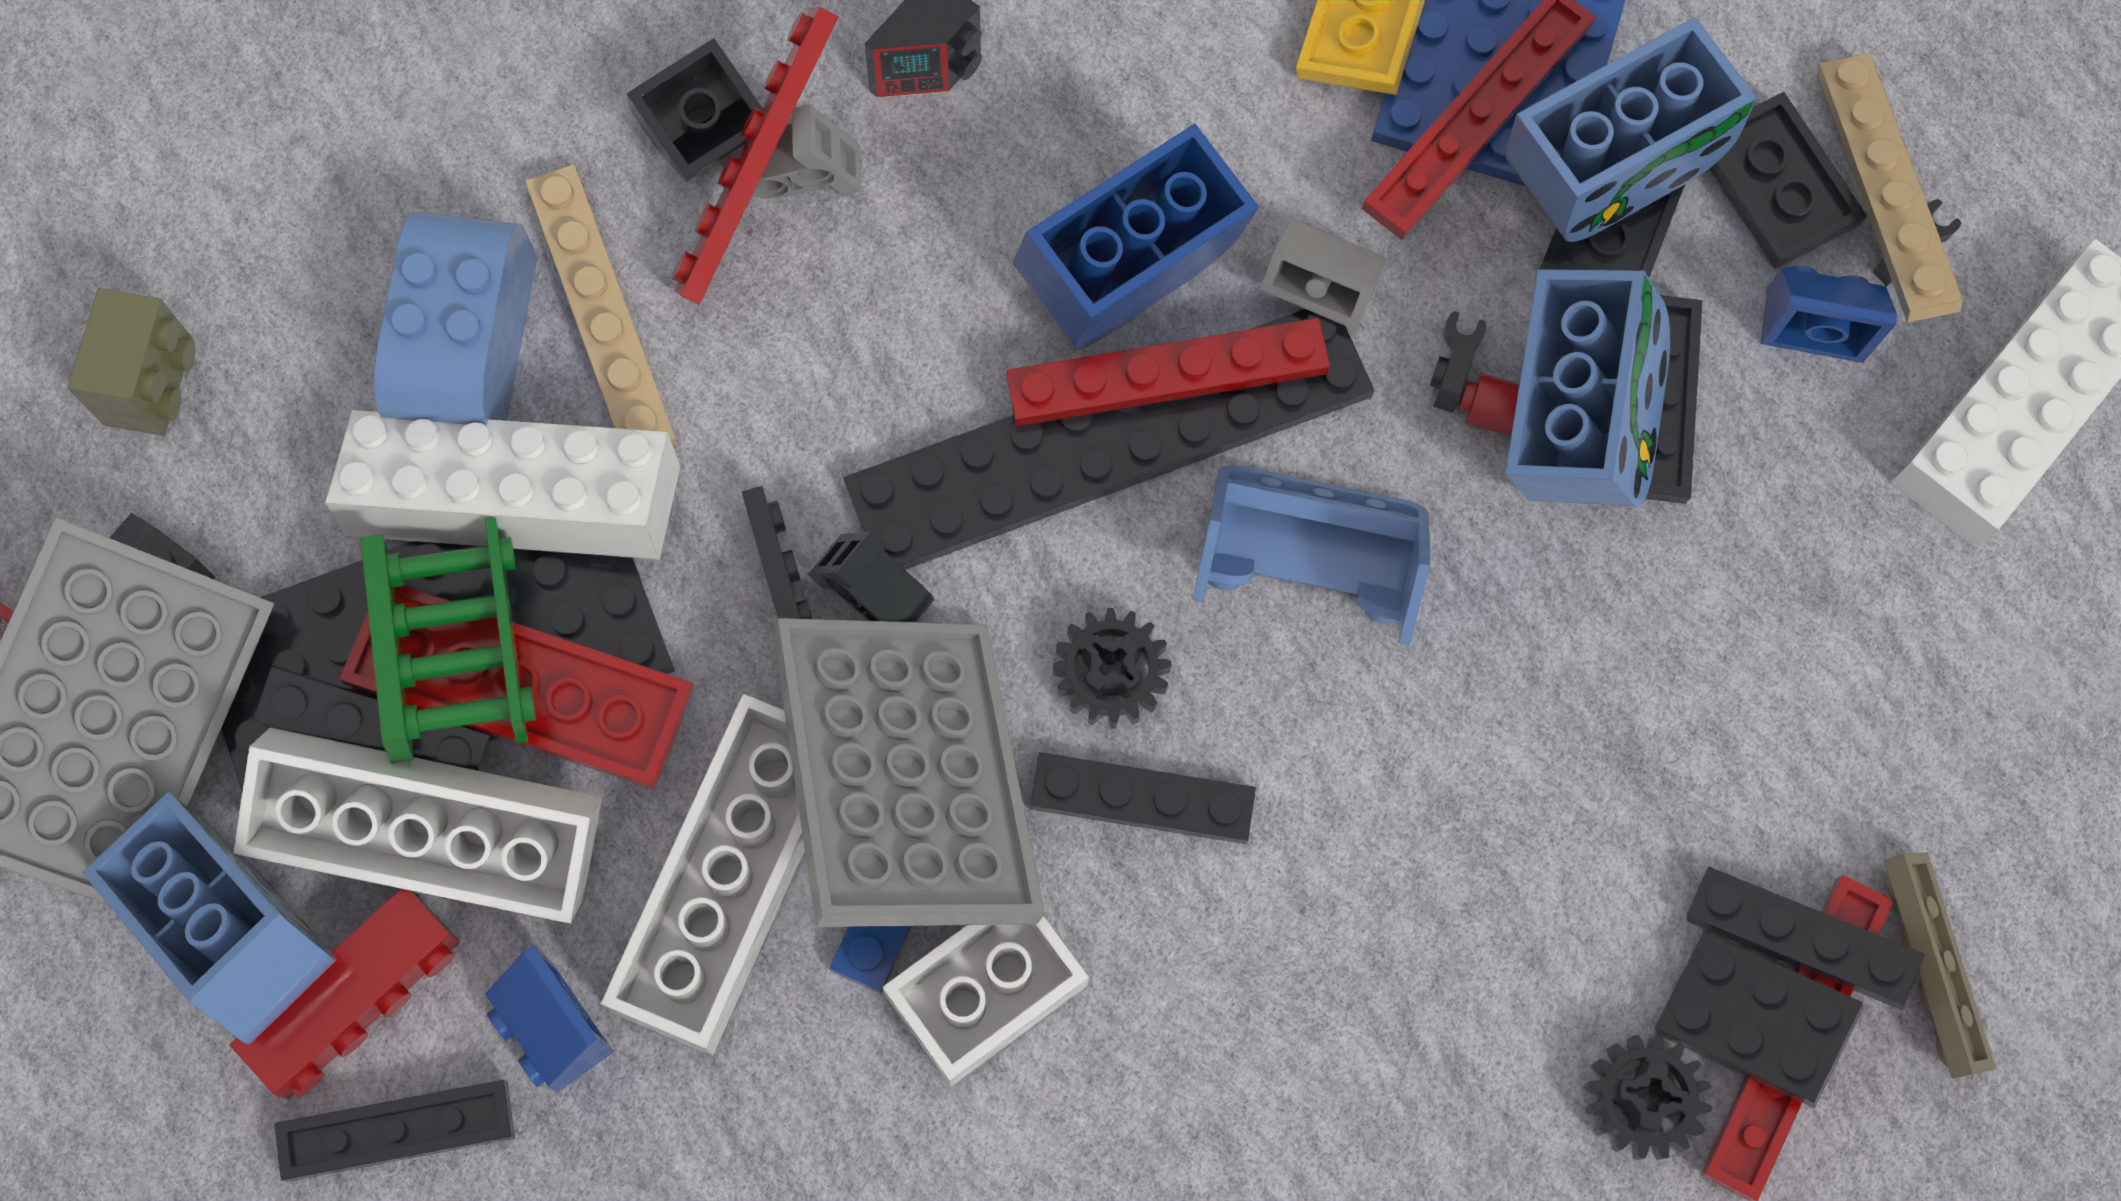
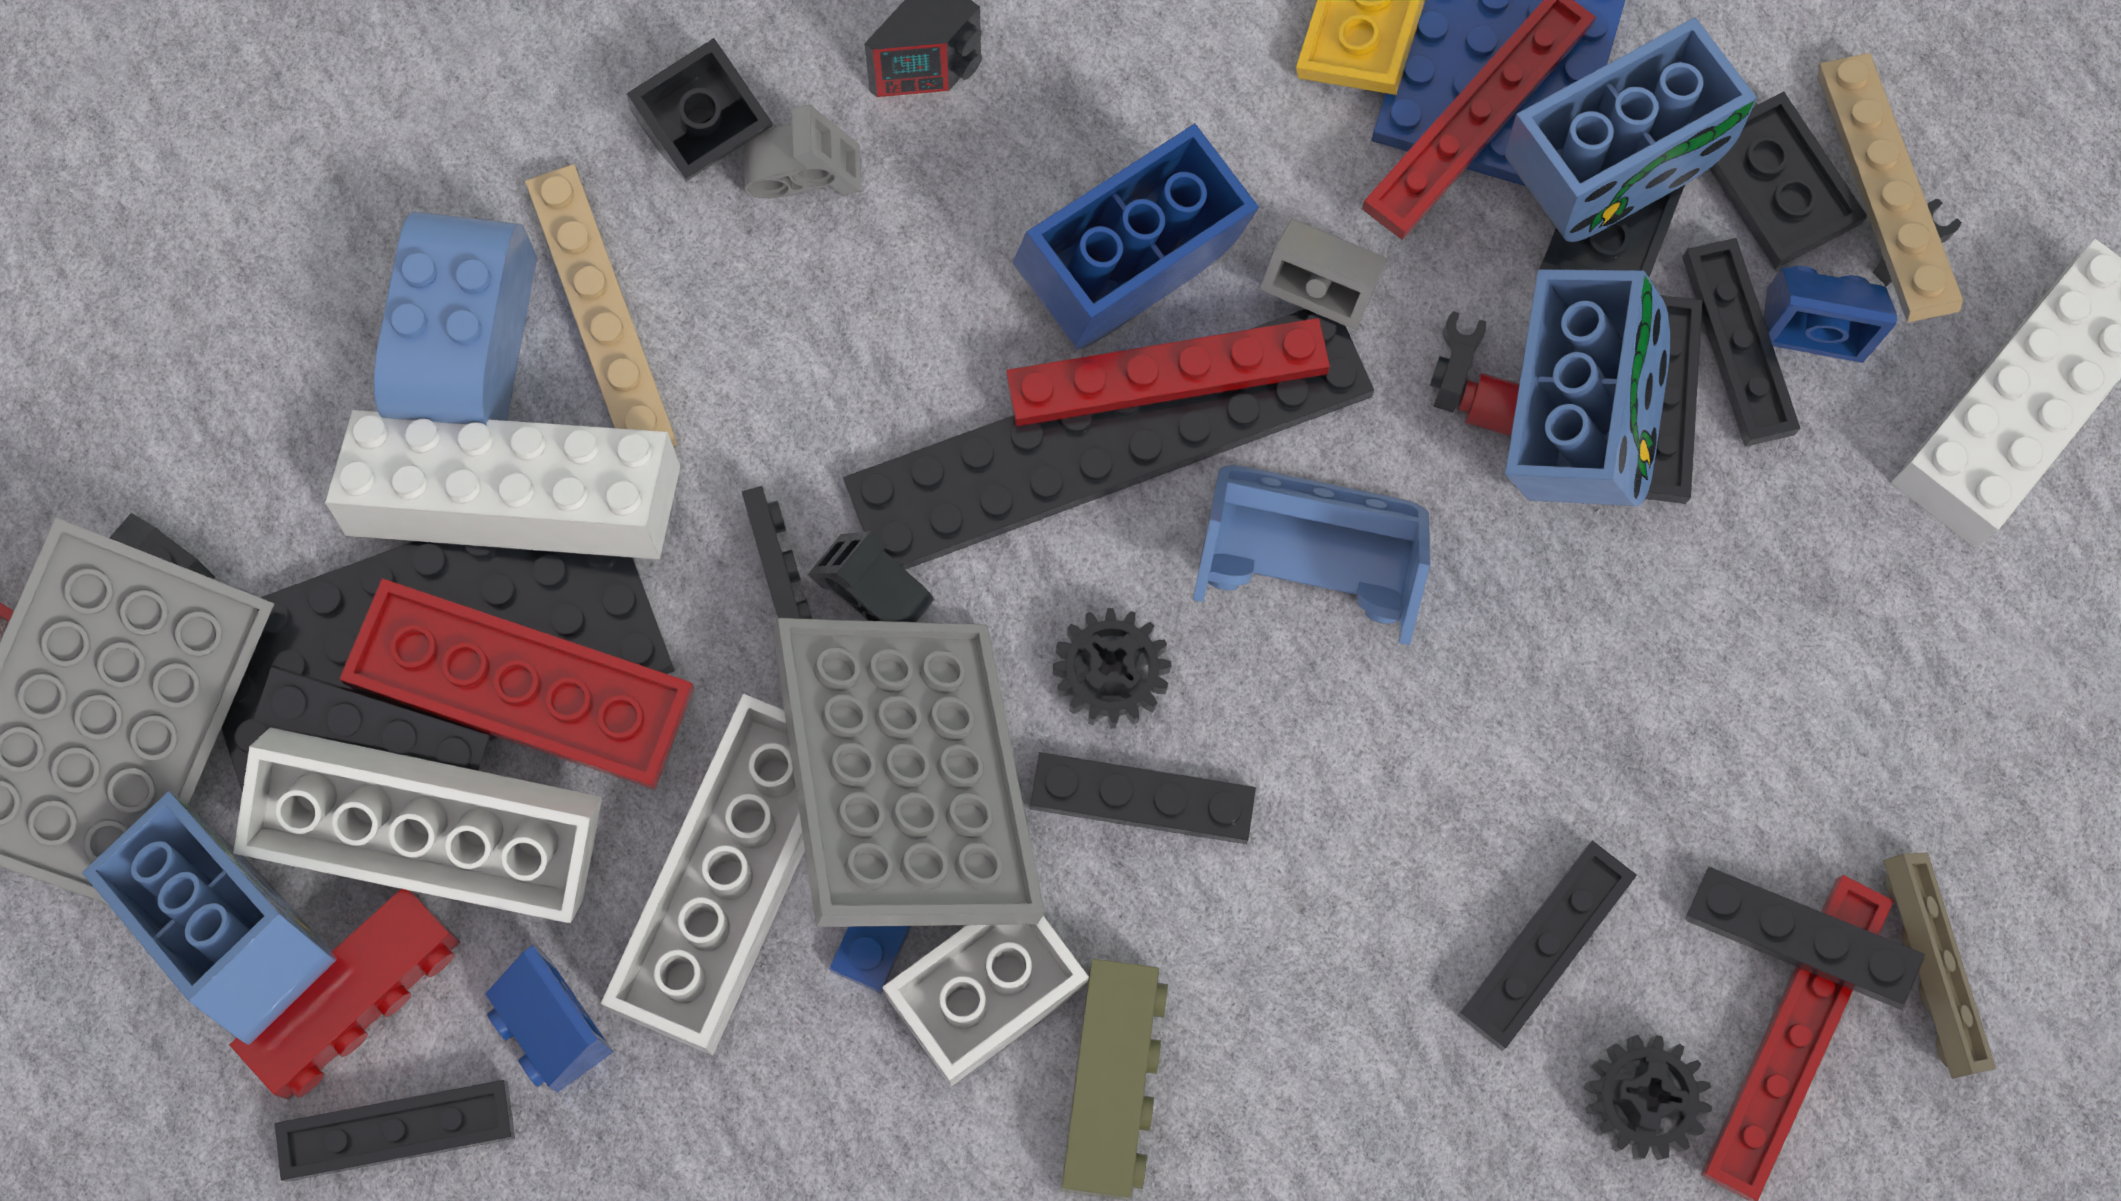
olive brick [68,288,195,436] -> none
green fence [360,518,536,763] -> none
red plate [672,7,839,305] -> none
black plate [1655,931,1863,1109] -> none
none -> olive brick [1061,958,1168,1201]
none -> black plate [1457,840,1637,1051]
none -> black plate [1682,238,1801,447]

